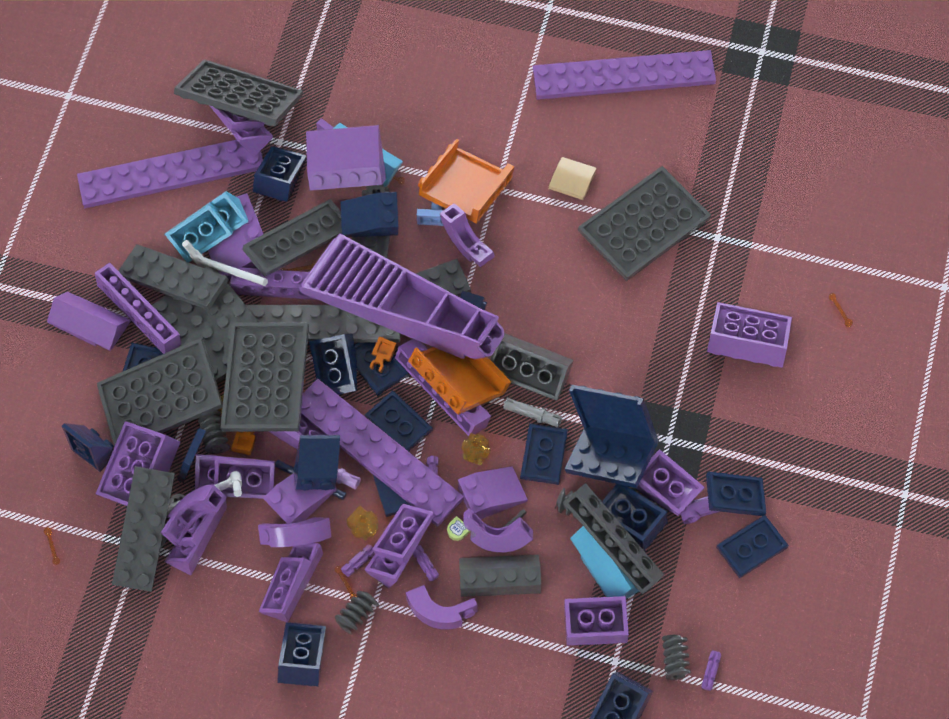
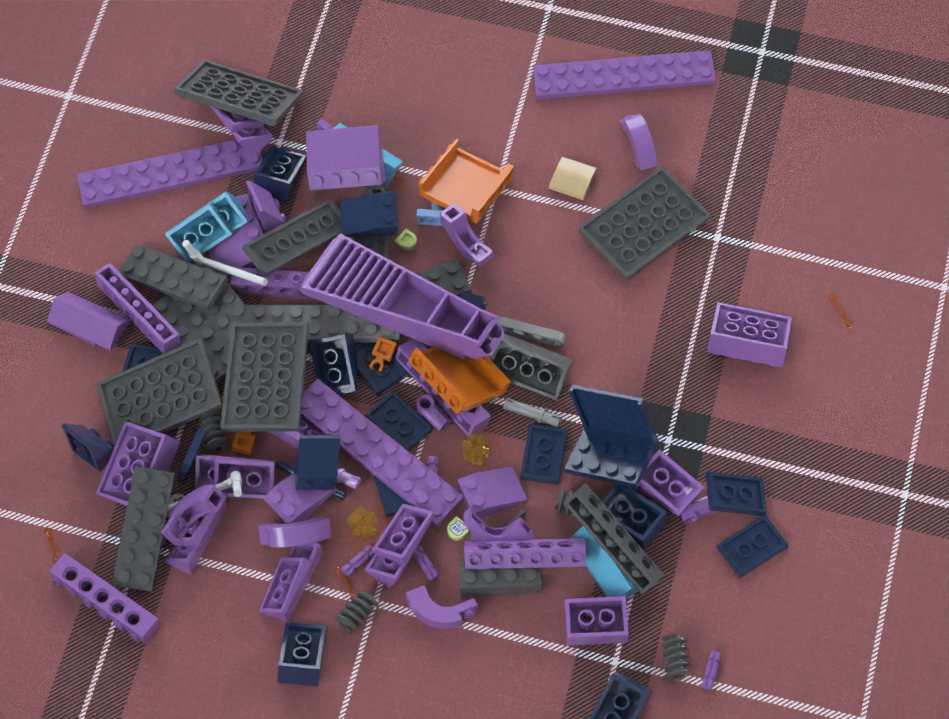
none -> medium lavender brick [49,553,160,644]
none -> medium lavender slope [246,181,287,234]
none -> yellowish green tile [394,228,417,251]
none -> medium lavender piece [417,394,451,432]
none -> medium lavender brick [464,538,586,569]
none -> light grey beam [497,317,566,347]
none -> medium lavender arch [619,114,658,170]

